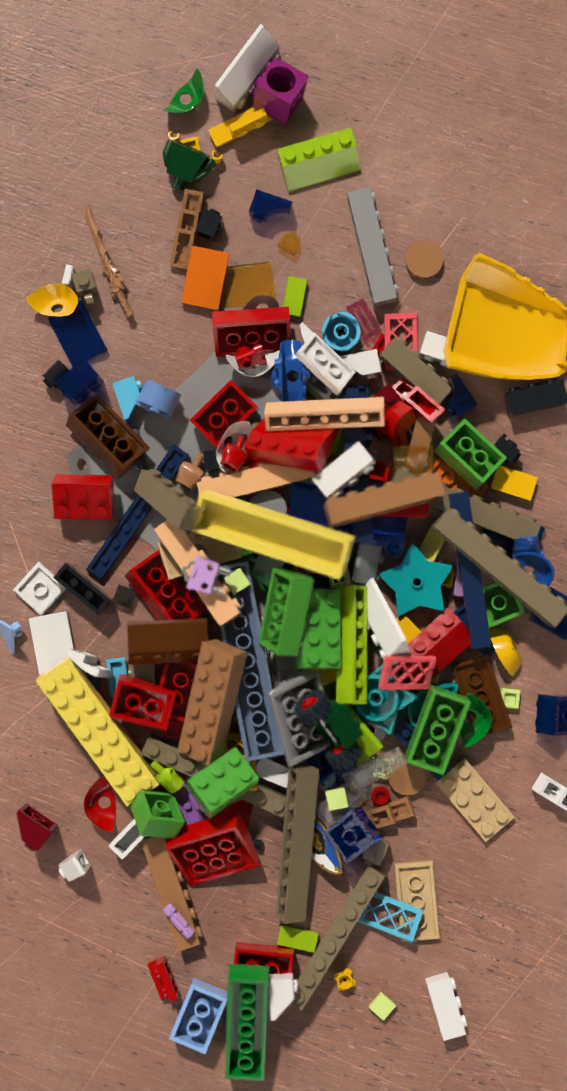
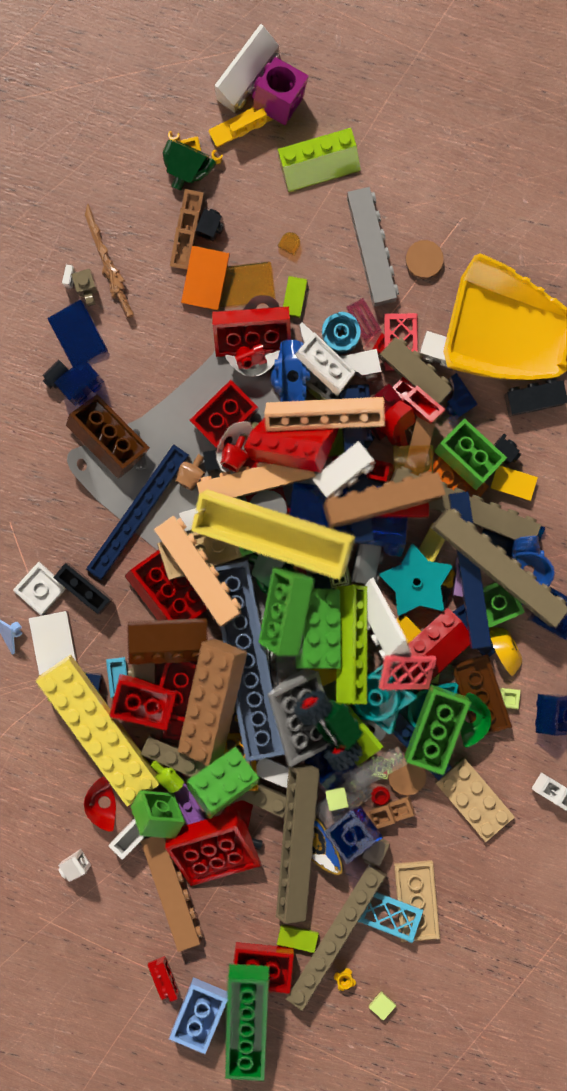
dark red slope [16,803,58,851] -> none
yellow piece [26,284,78,317] -> none
red brick [51,474,115,520] -> none
white slope [66,649,113,678] -> none
medium azure slope [112,376,143,422] -> none
clear smoke plate [112,584,137,609] -> none
dark tan brick [134,469,201,530] -> none
medium blue brick [135,380,181,420] -> none
green piece [162,69,204,113] -> none
lavender axle [163,904,194,939] -> none
lavender piece [182,555,232,596] -> none
yellowish green tile [224,568,251,595] -> none
clear blue arch [249,189,293,223] -> none
white slope [269,973,297,1020] -> none
white brick [425,972,467,1041] -> none

